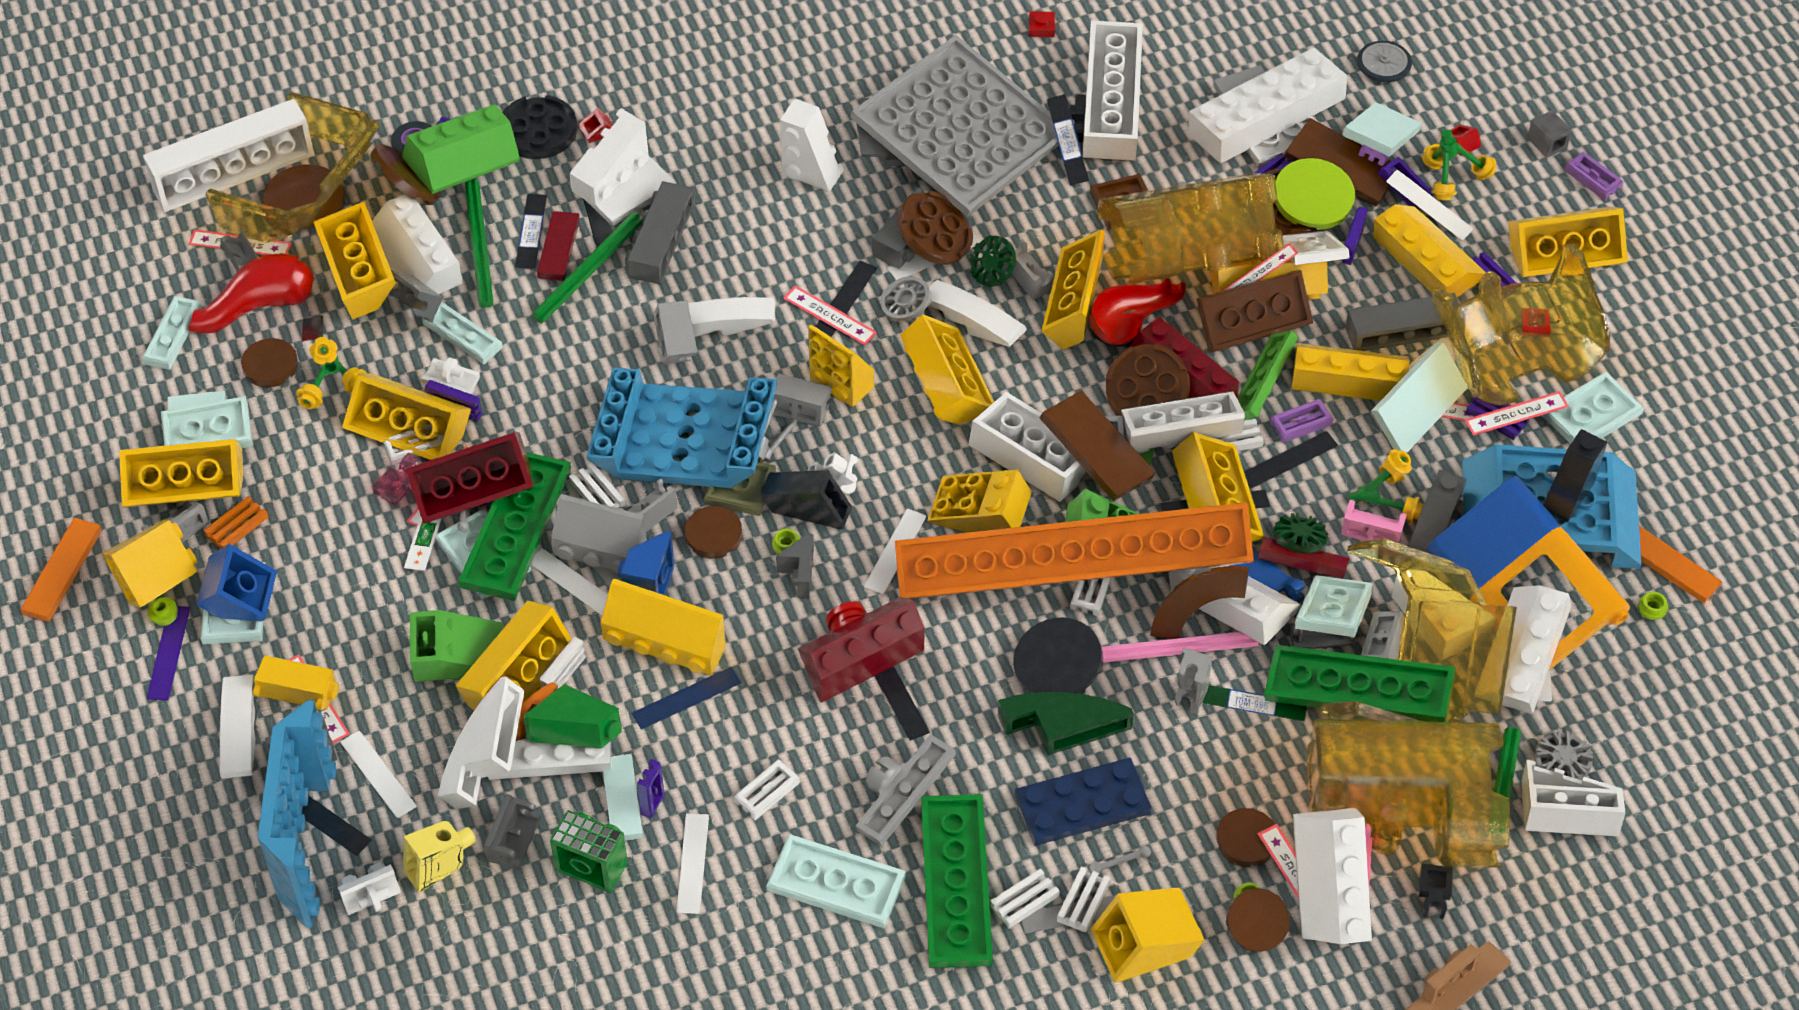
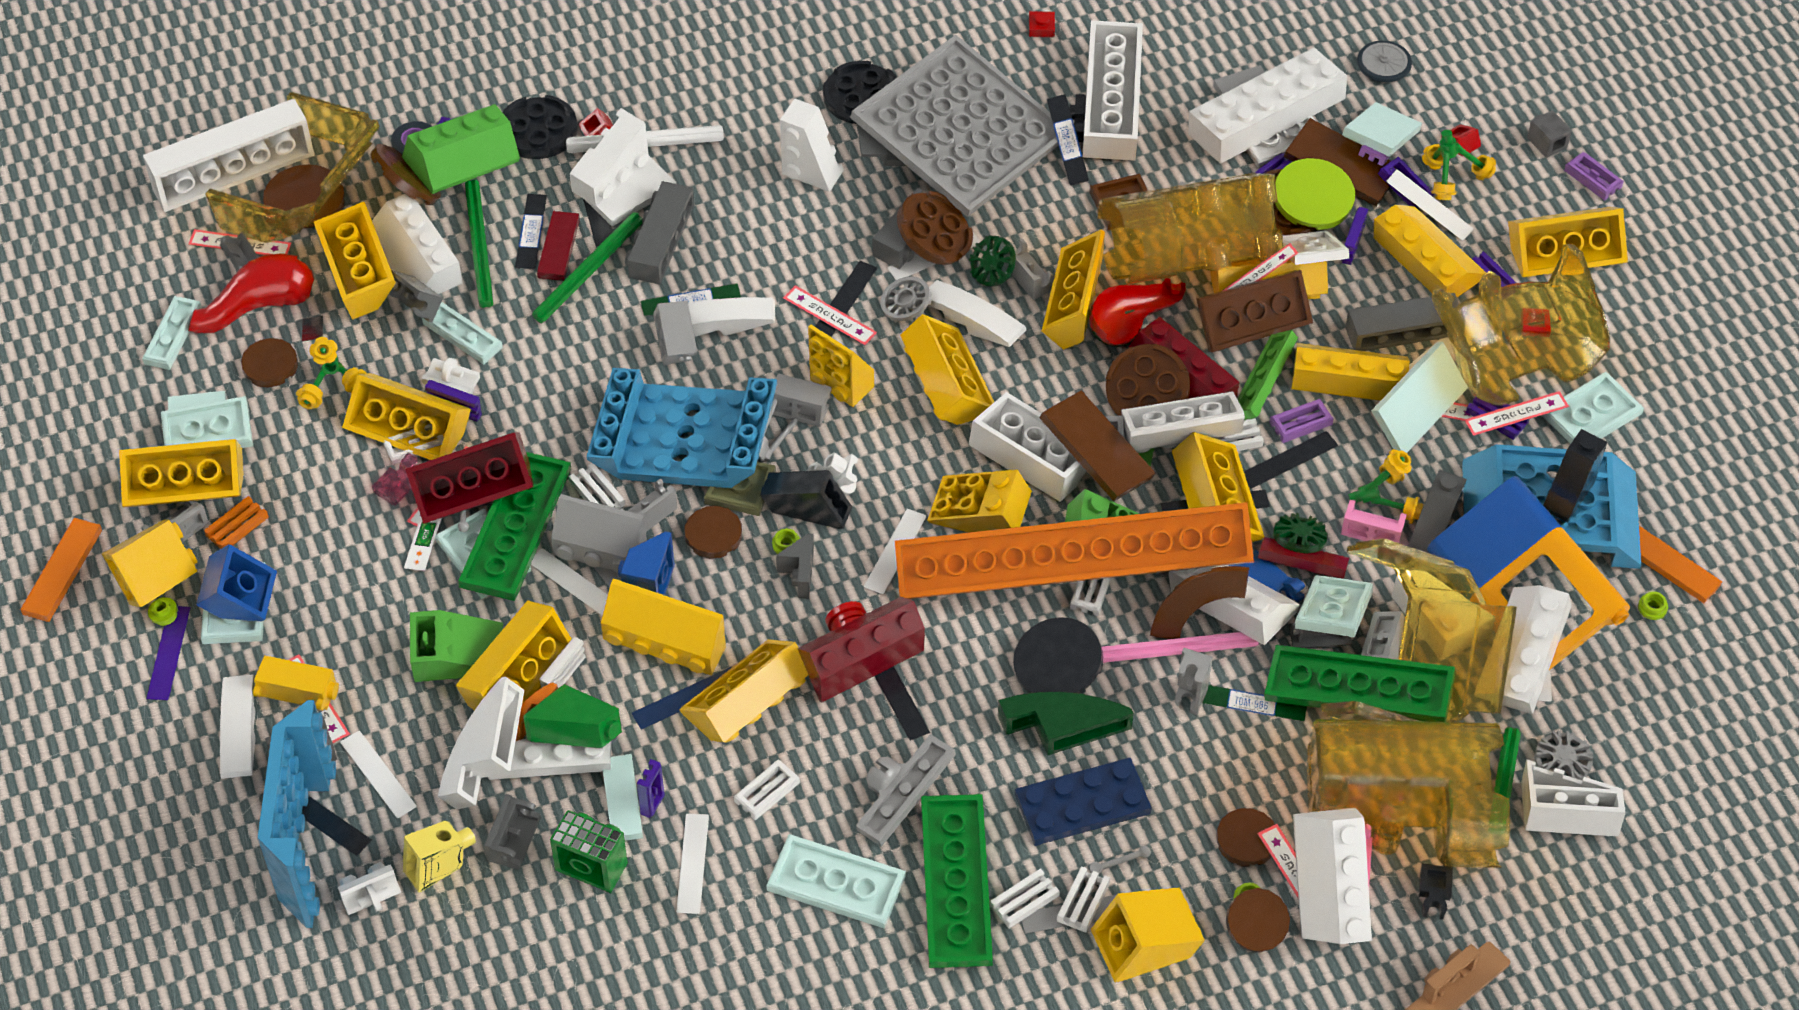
none -> white axle [566,125,724,153]
none -> dark green sticker [640,283,741,316]
none -> yellow slope [679,639,808,743]
none -> black tile [823,61,897,124]

